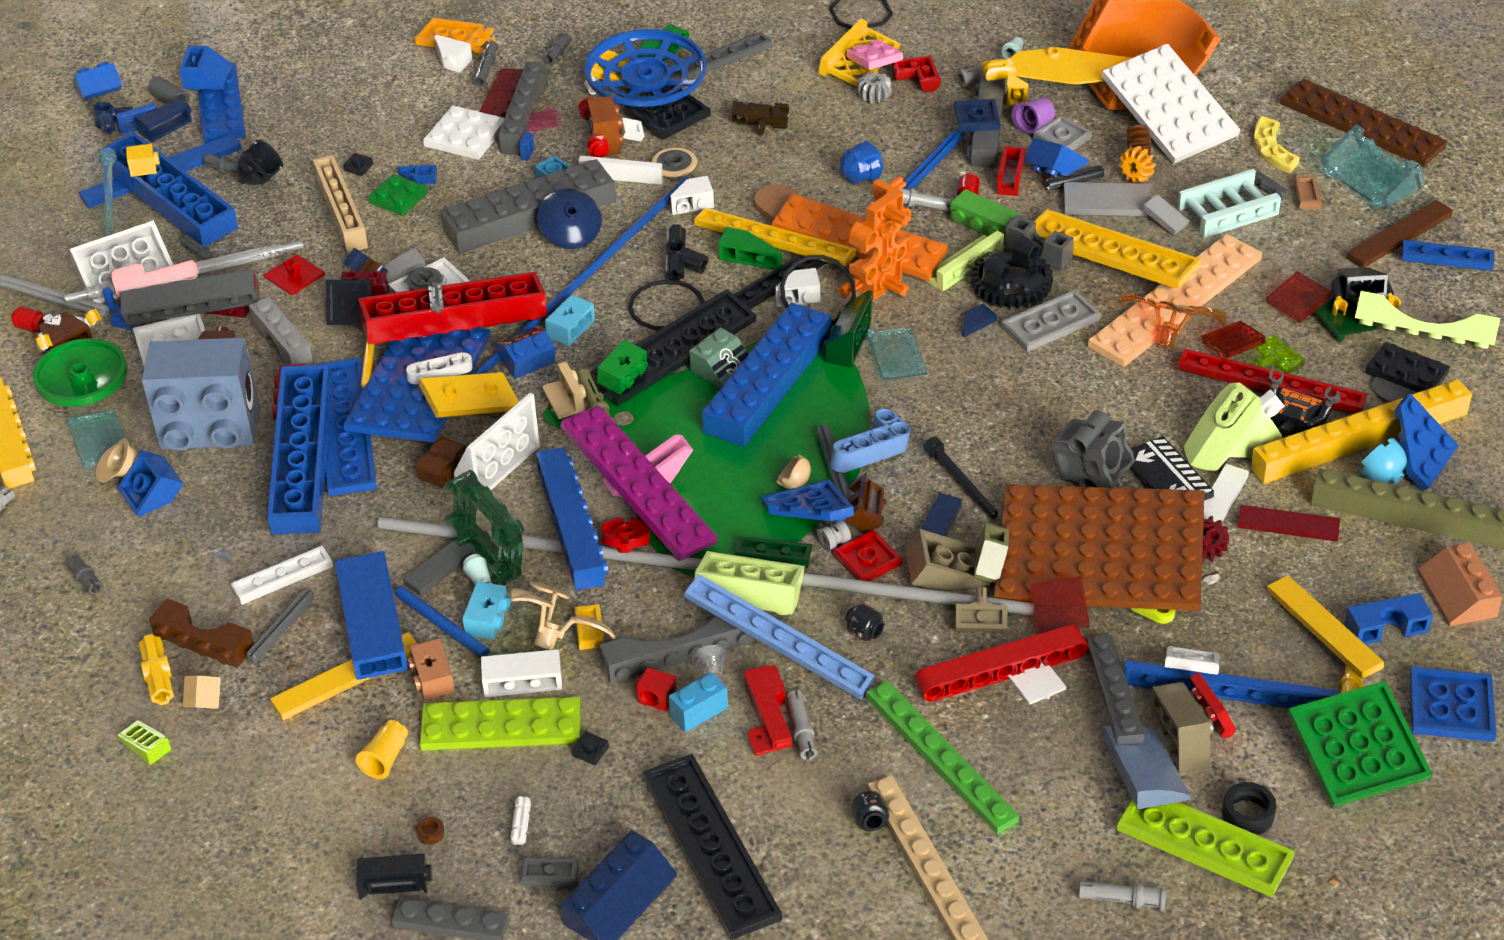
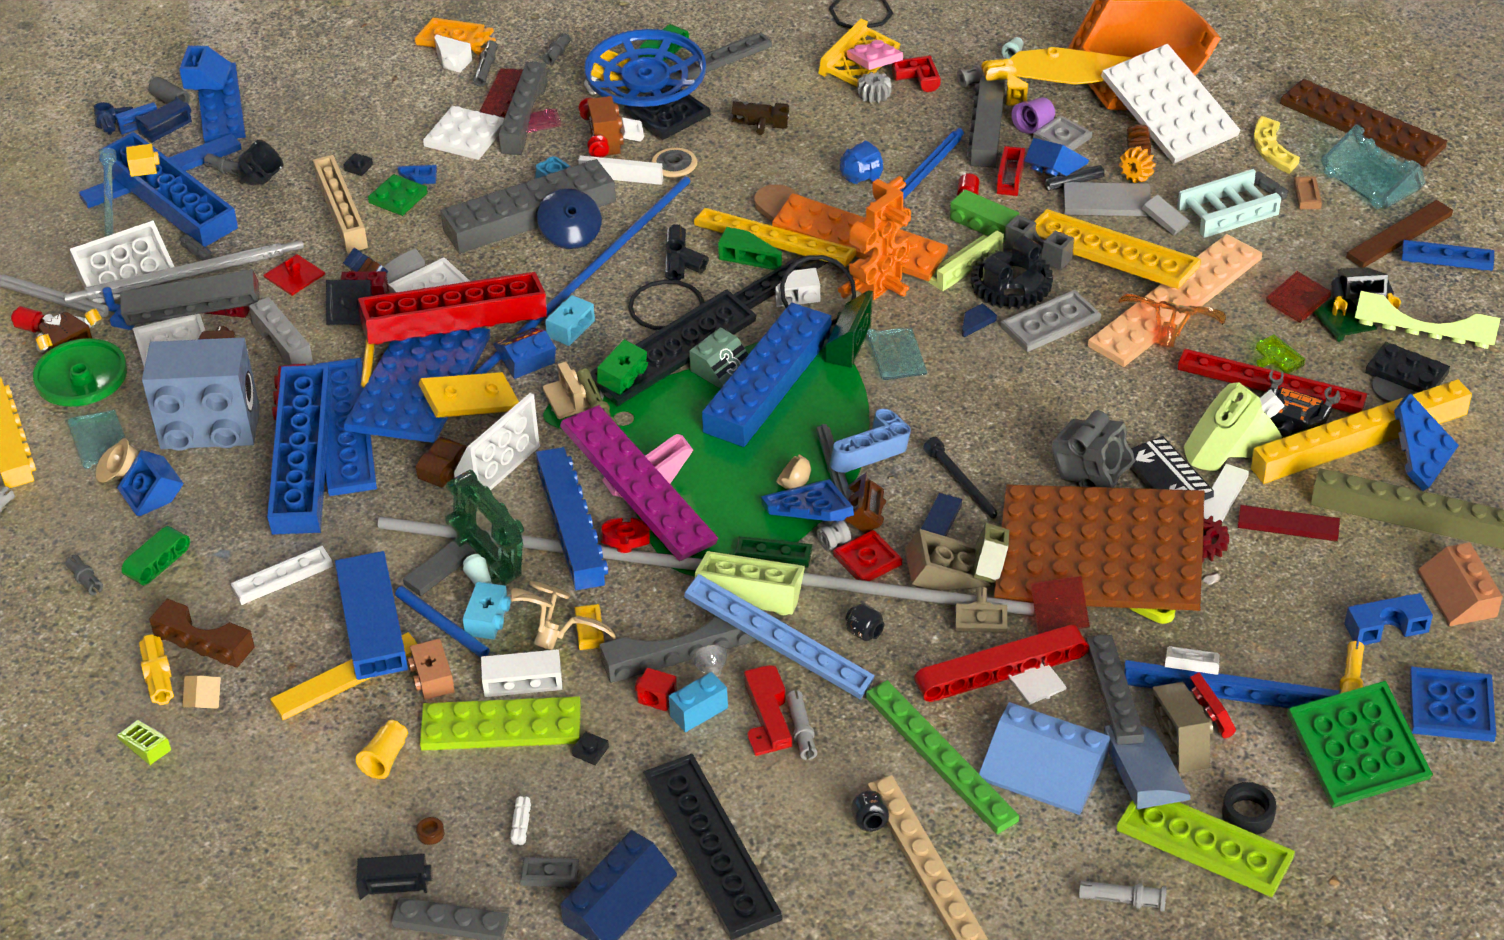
slope [73,62,122,101] -> none
piece [111,260,199,297] -> none
dark grey axle [245,589,314,664] -> none
dark grey gear [406,267,442,290] -> none
white beam [406,353,473,384] -> none
axle [429,281,444,313] -> none
blue tile [519,131,535,161] -> none
white slope [671,176,714,215] -> none
light grey pin [900,188,954,212] -> none
dark blue tile [954,99,1000,132] -> none
clear red tile [1201,320,1266,358] -> none
yellow tile [1267,575,1384,679] -> none
medium azure cylinder [1357,438,1407,484] -> none
none -> green beam [121,526,190,586]
none -> medium blue slope [979,702,1110,815]

